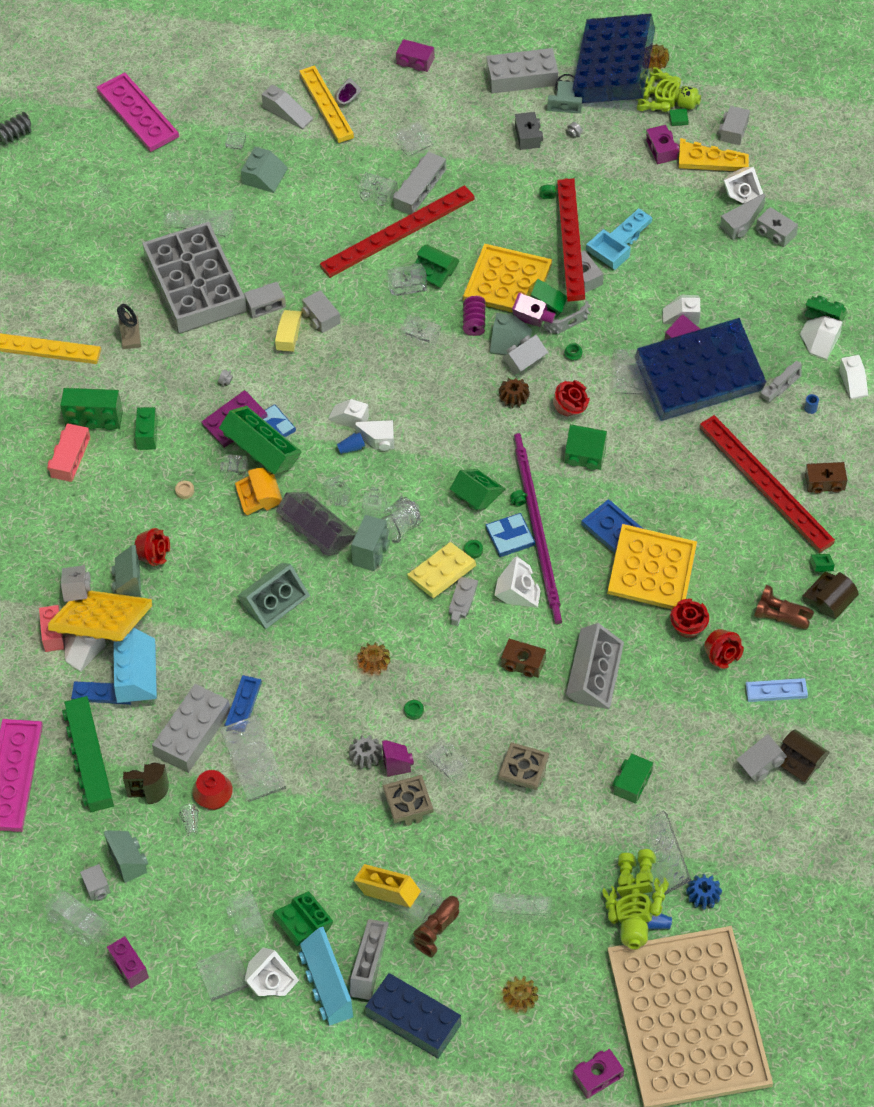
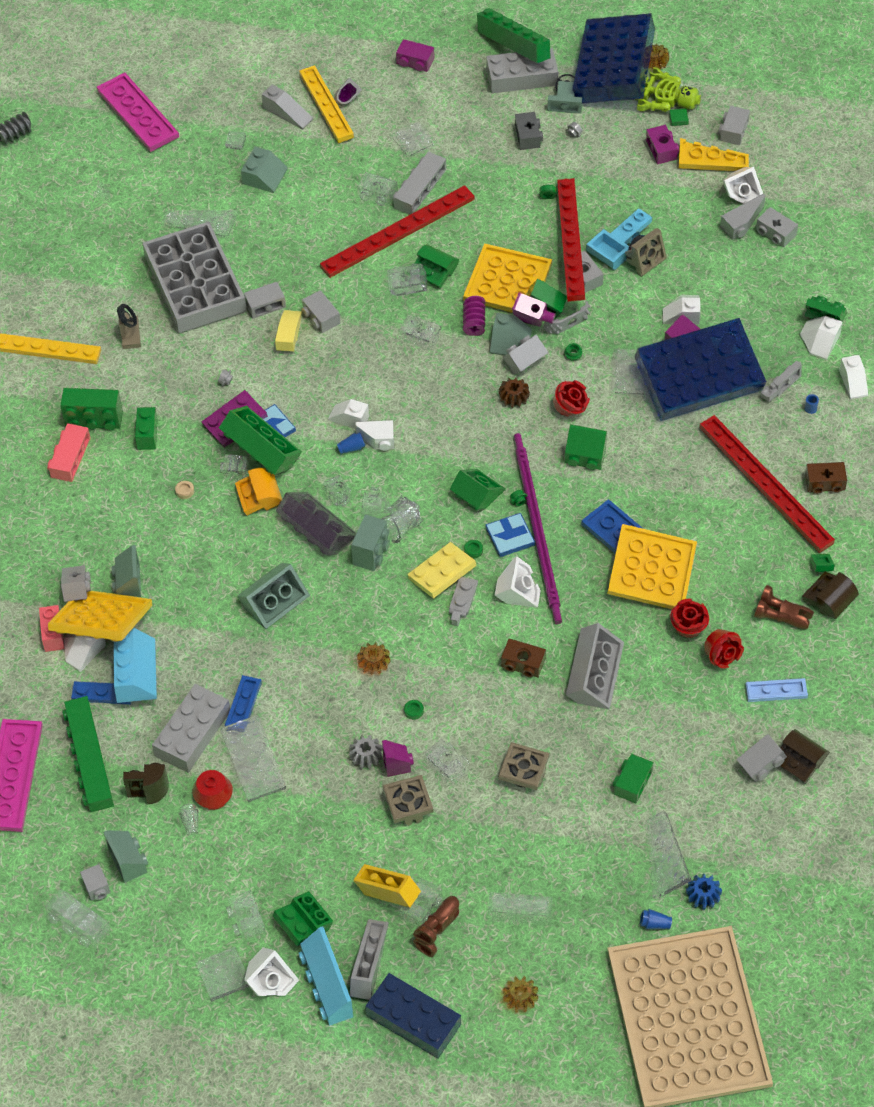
magenta brick [107,936,149,989] -> none
red cone [134,528,170,566] -> none
magenta brick [573,1049,624,1099] -> none
lime piece [602,849,669,950] -> none
none -> green brick [477,8,551,63]
none -> dark tan piece [625,228,667,277]

